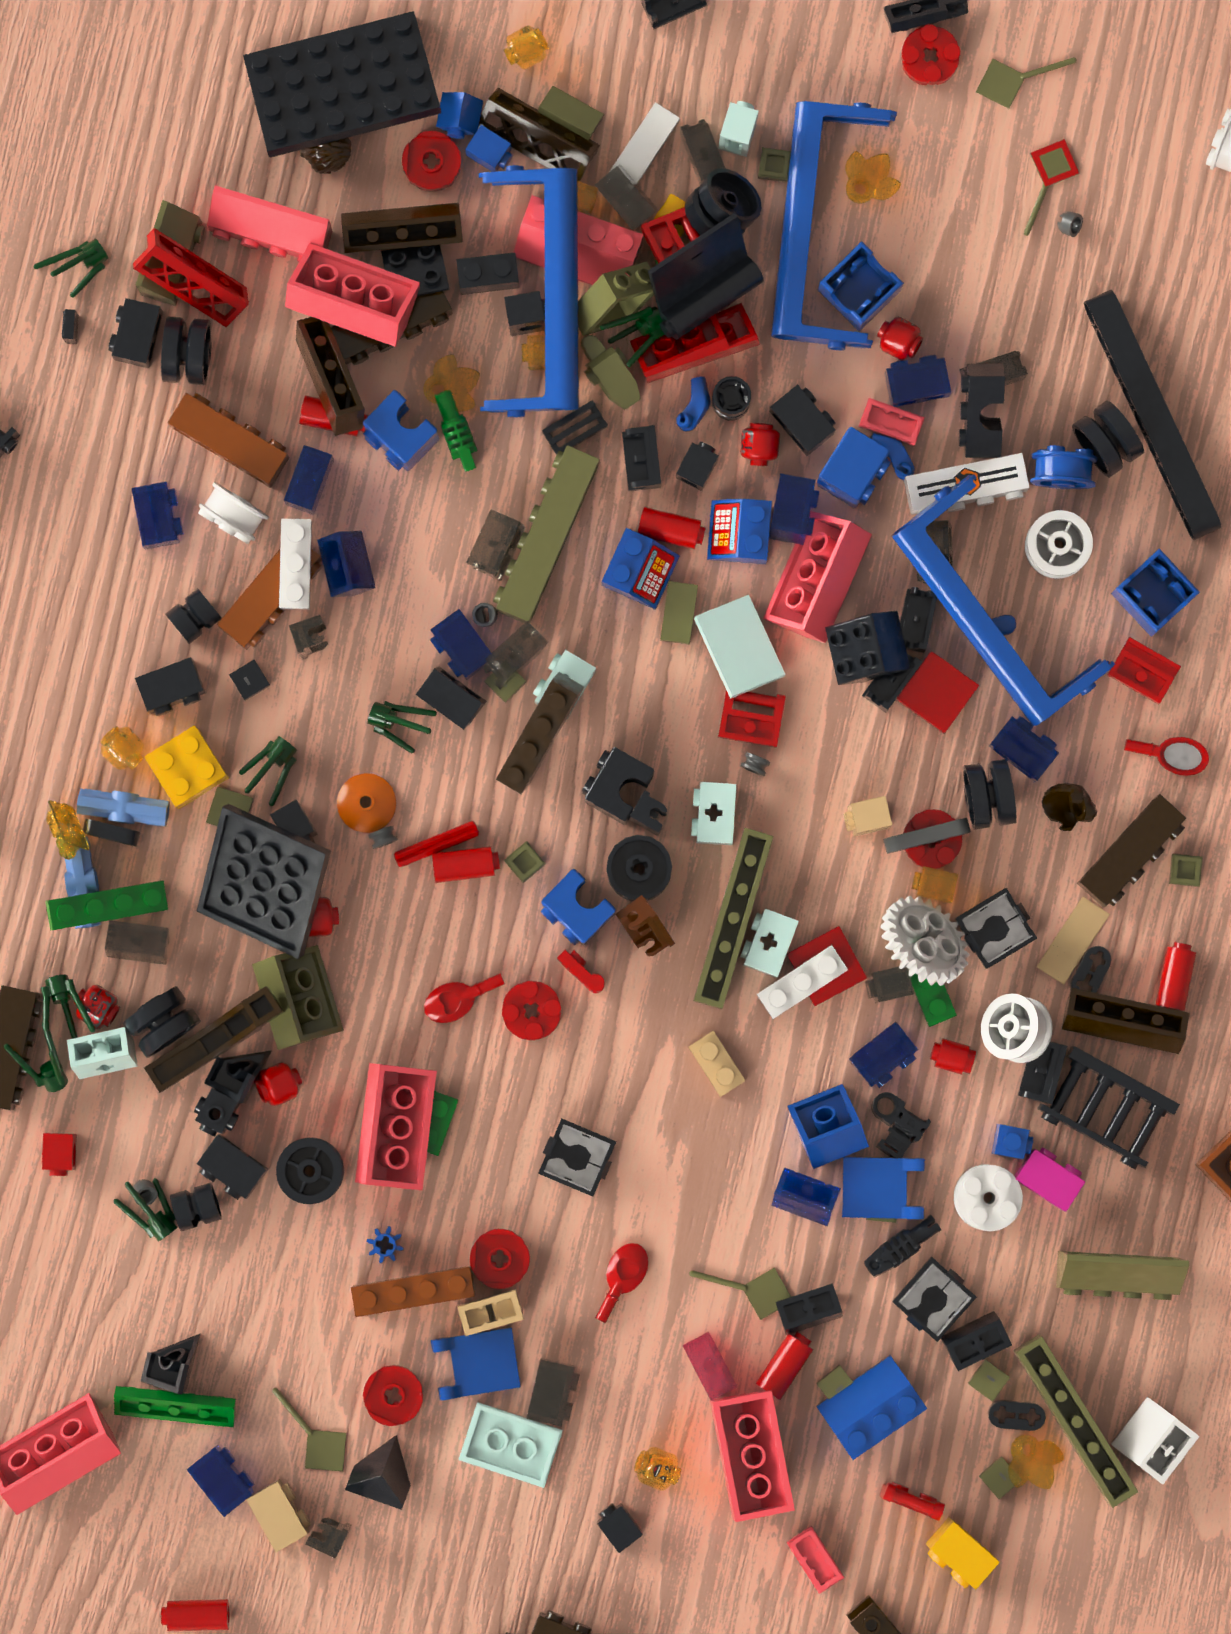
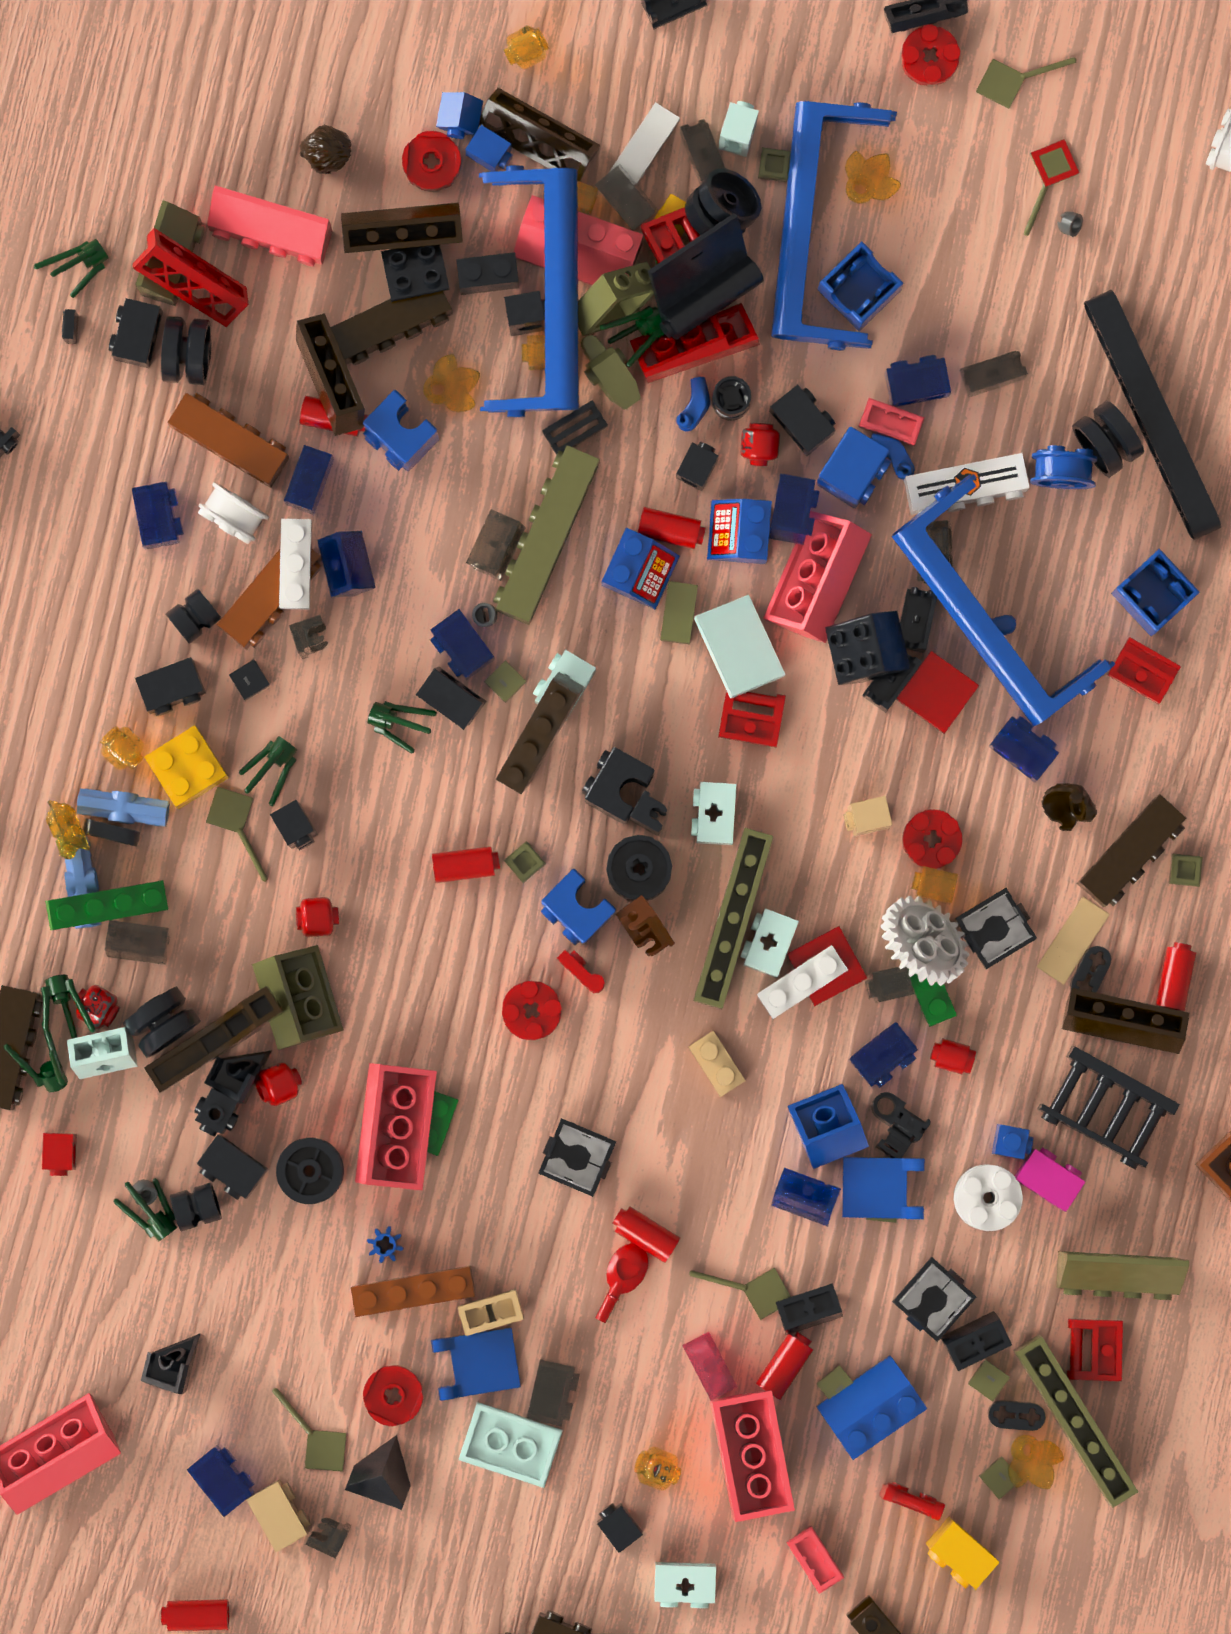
green plate [114,1386,236,1428] -> none
black plate [197,804,331,959] -> none
black plate [243,11,441,158] -> none
coral slope [285,243,420,347] -> none
orange dish [337,773,396,833] -> none
dark grey bush [368,826,398,849] -> none
red axle [394,821,479,867] -> none
red piece [424,974,505,1023] -> none
green hinge [434,390,478,472] -> none
red plate [470,1229,530,1289] -> none
clear smoke hinge [484,621,548,690] -> none
olive tile [537,86,604,140] -> none
black hinge [622,425,661,491] -> none
dark grey bush [741,752,770,776] -> none
black hinge [864,1215,942,1278] -> none
red head [877,316,923,361] -> none
dark grey beam [883,818,971,854] -> none
black arch [958,364,1005,458] -> none
black wheel [963,759,1017,830] -> none
white wheel [981,994,1053,1063] -> none
black hinge [1018,1042,1068,1104] -> none
white wheel [1025,510,1093,579] -> none
white slope [1111,1397,1200,1484] -> none
red piece [1124,737,1209,776] -> none
none -> red brick [612,1206,680,1263]
none -> light aqua brick [654,1562,716,1608]
none -> red plate [1067,1319,1123,1381]

